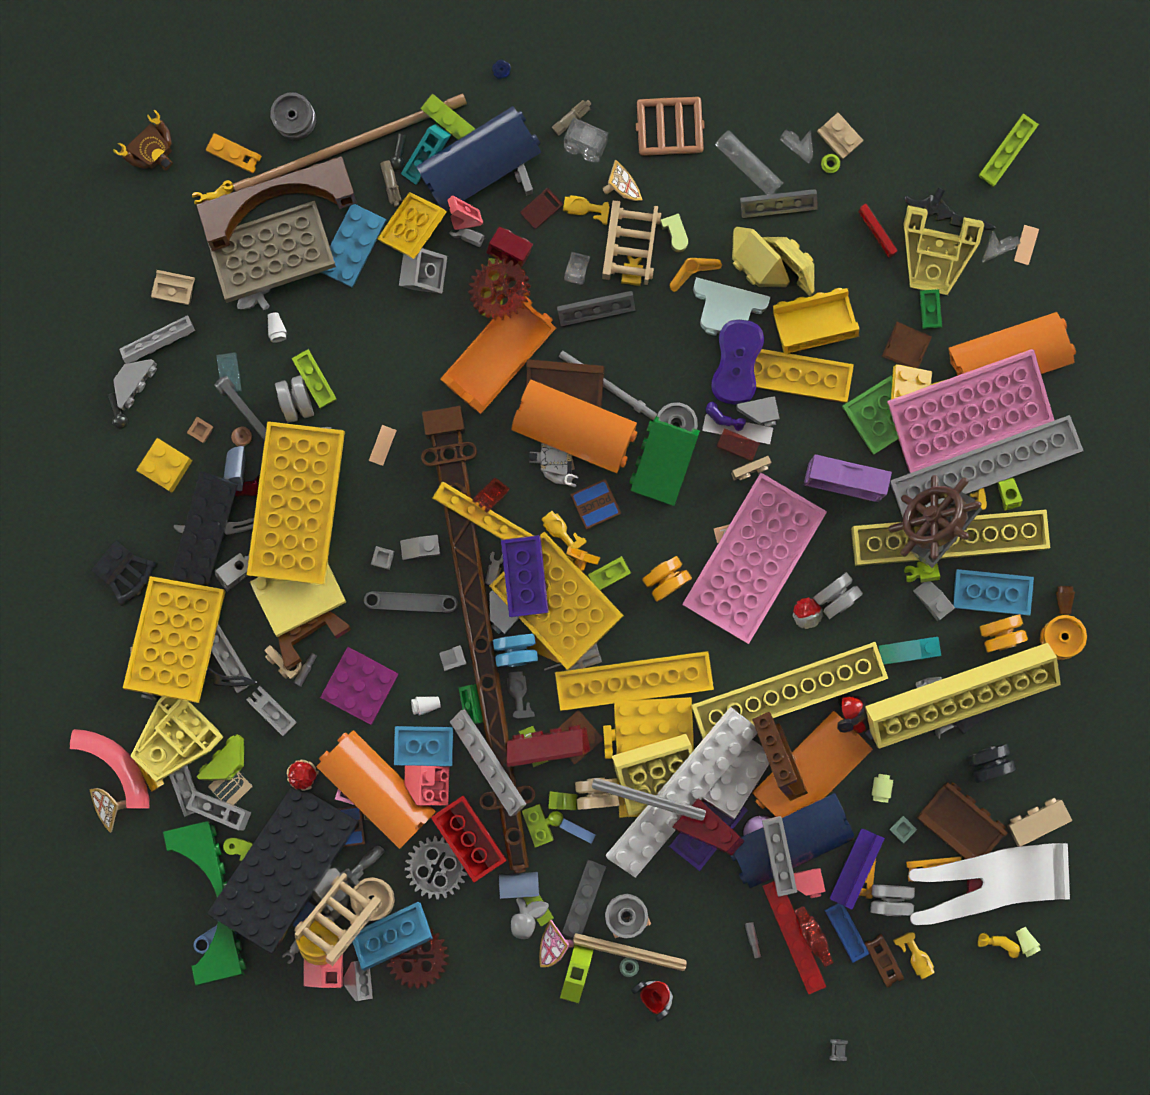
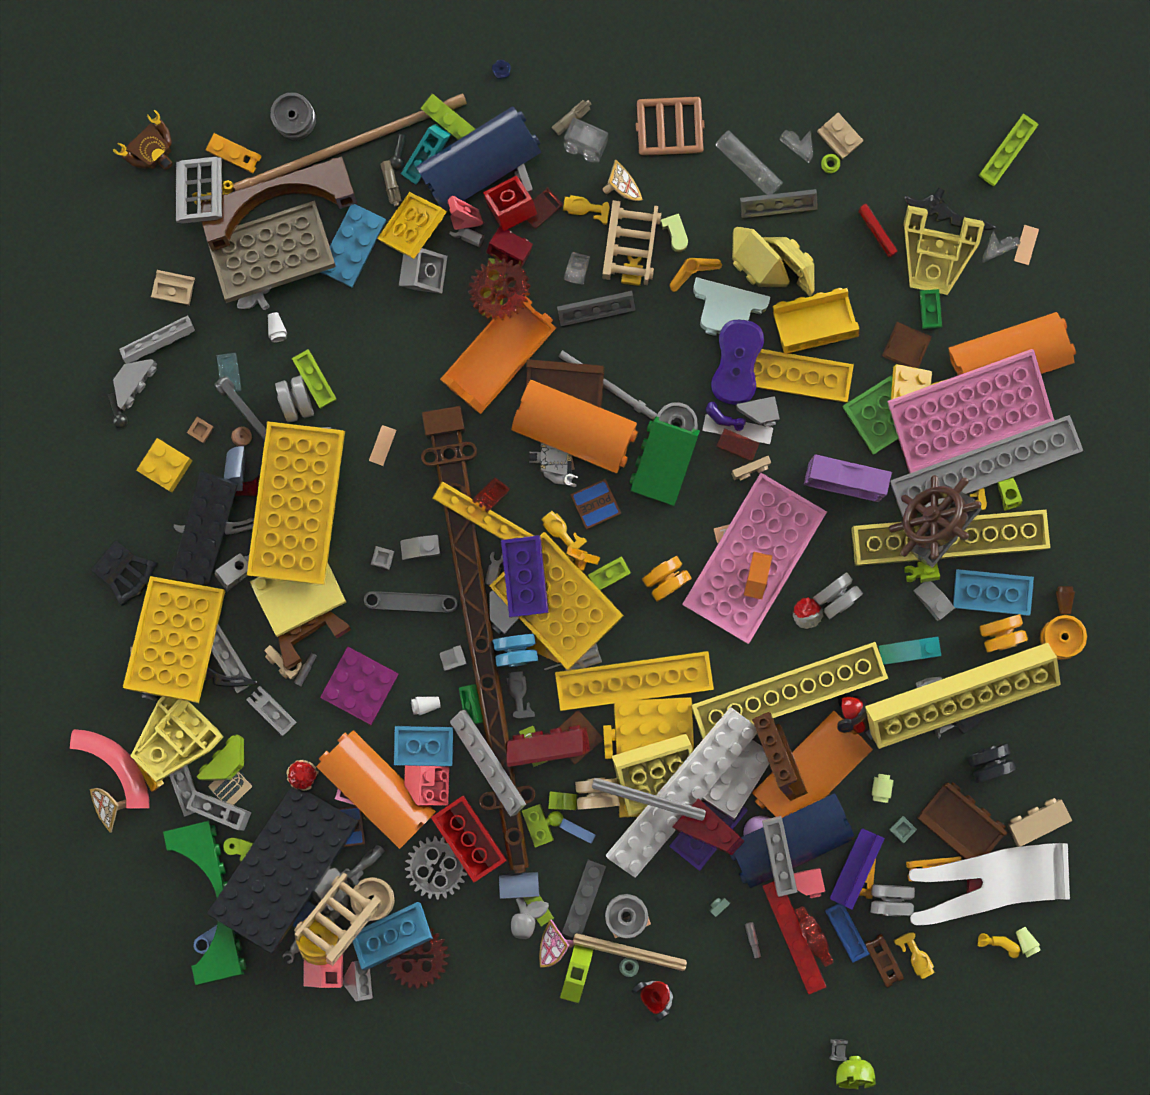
none -> light grey piece [176,157,222,224]
none -> red brick [483,175,537,231]
none -> sand green plate [710,897,730,917]
none -> orange slope [743,552,772,600]
none -> lime cylinder [836,1056,876,1089]

